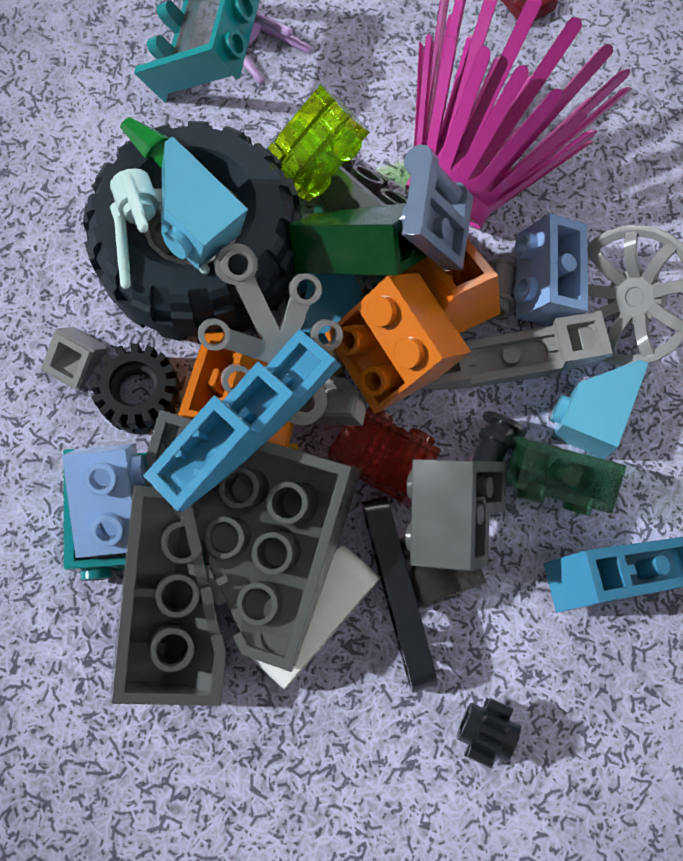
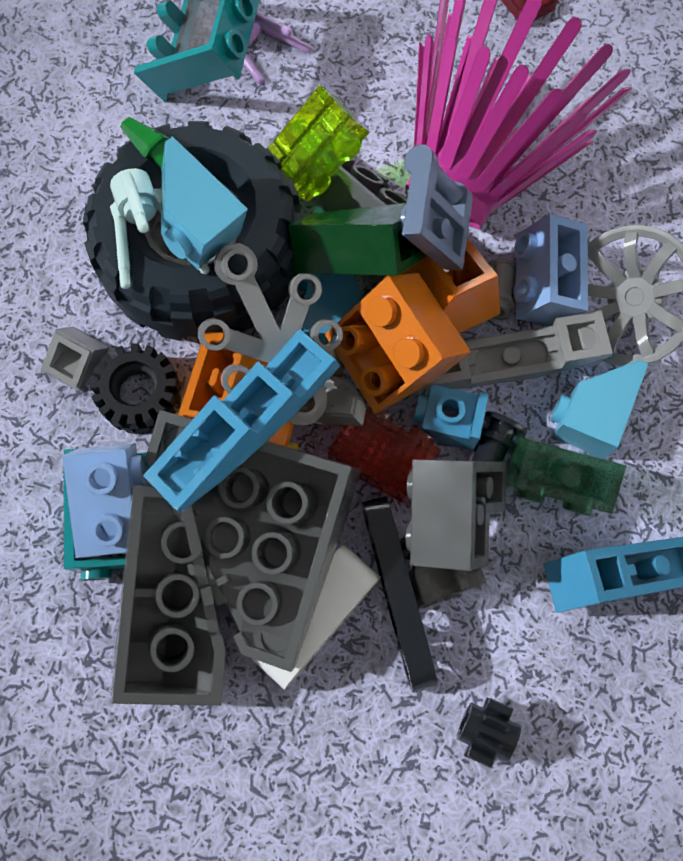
none -> dark azure brick [413,384,489,451]

